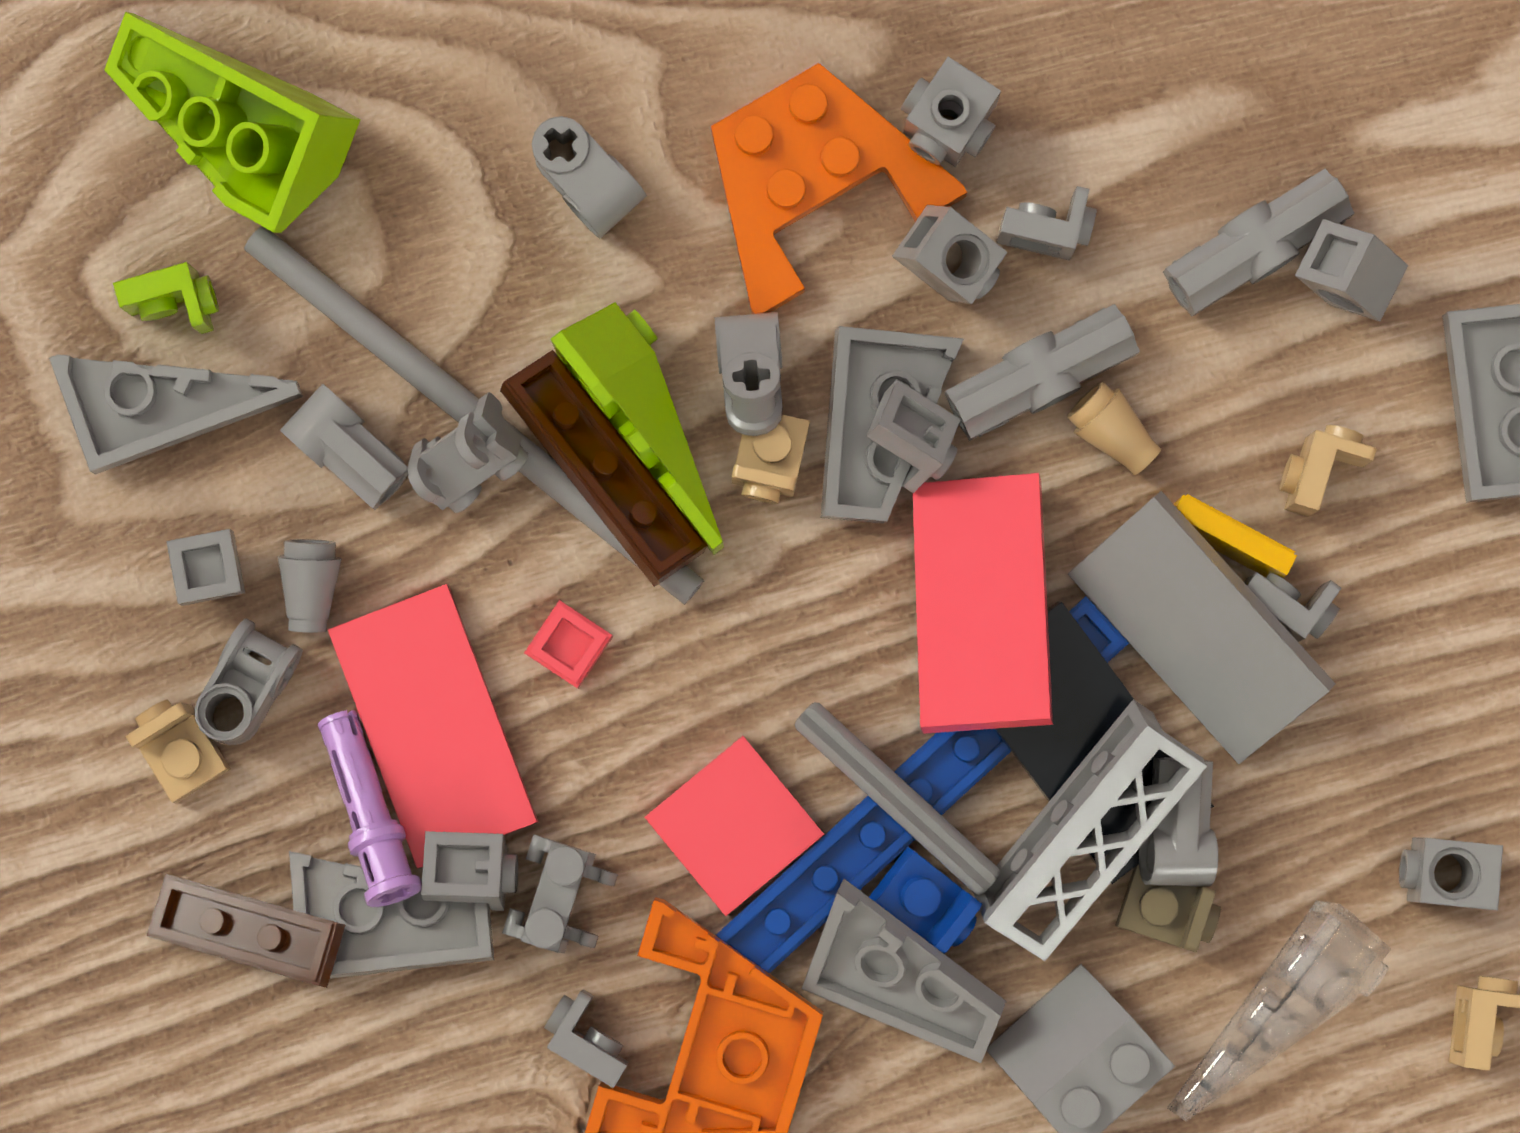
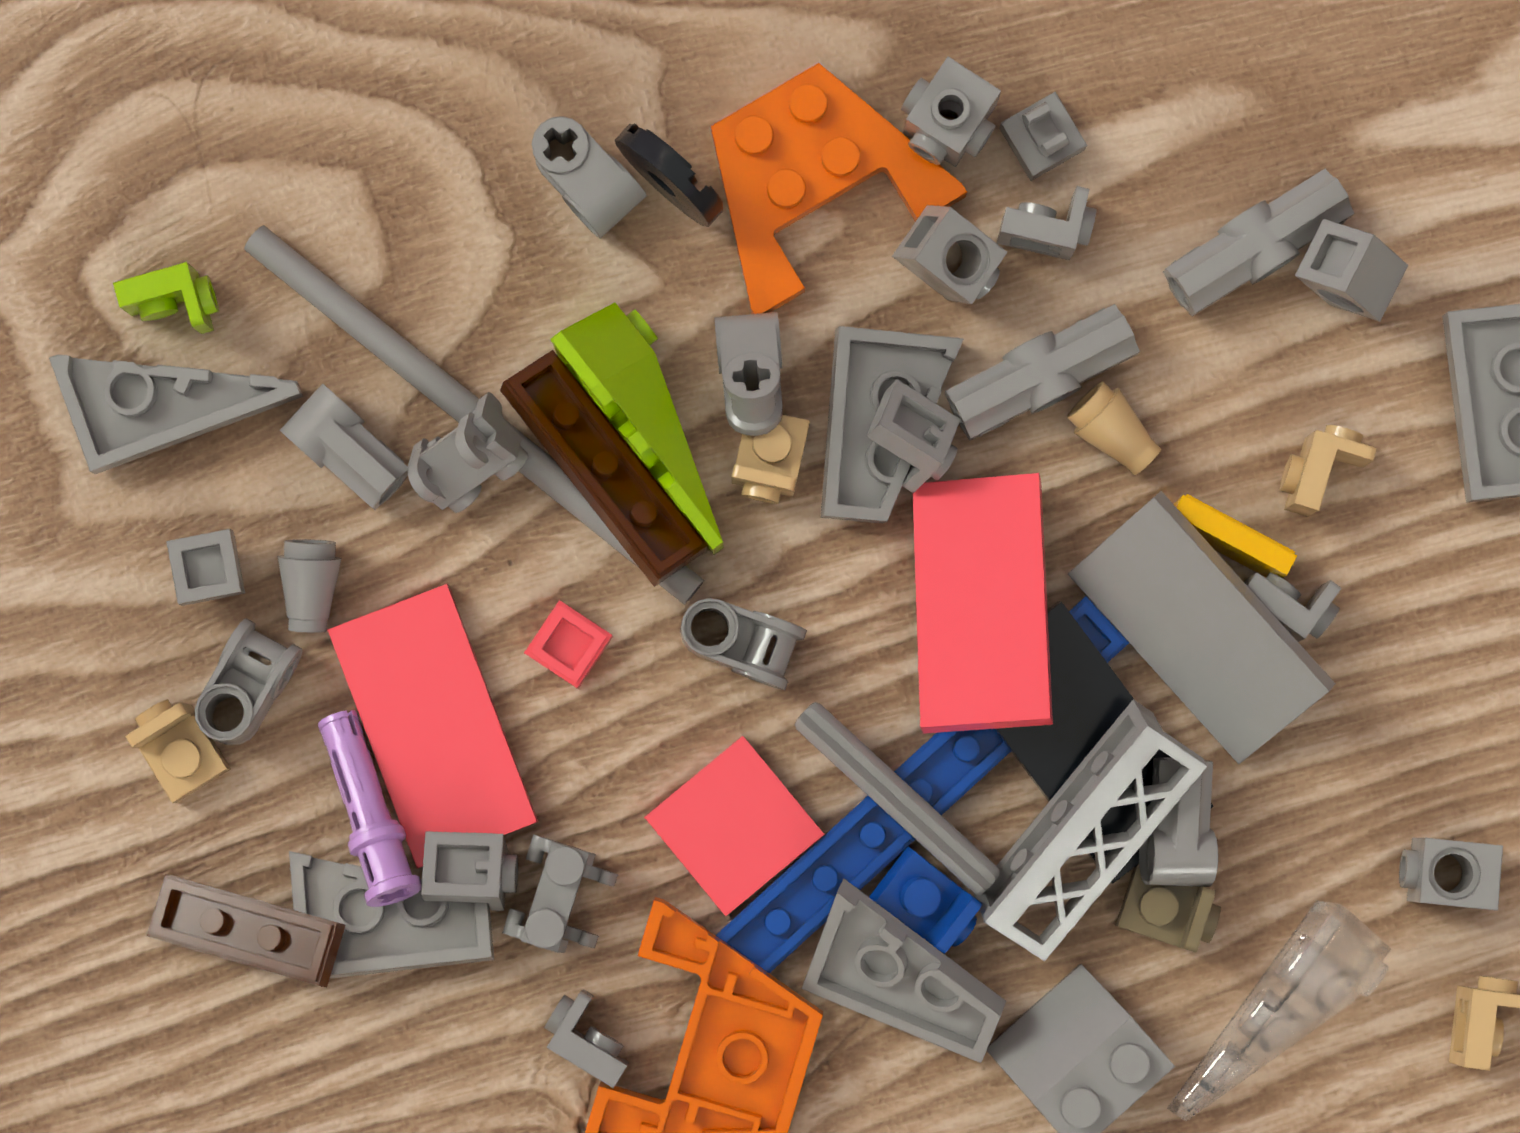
lime wedge [104,12,361,233] -> none
none -> black tile [615,123,723,227]
none -> light grey piece [680,598,807,691]
none -> light grey tile [999,92,1087,181]

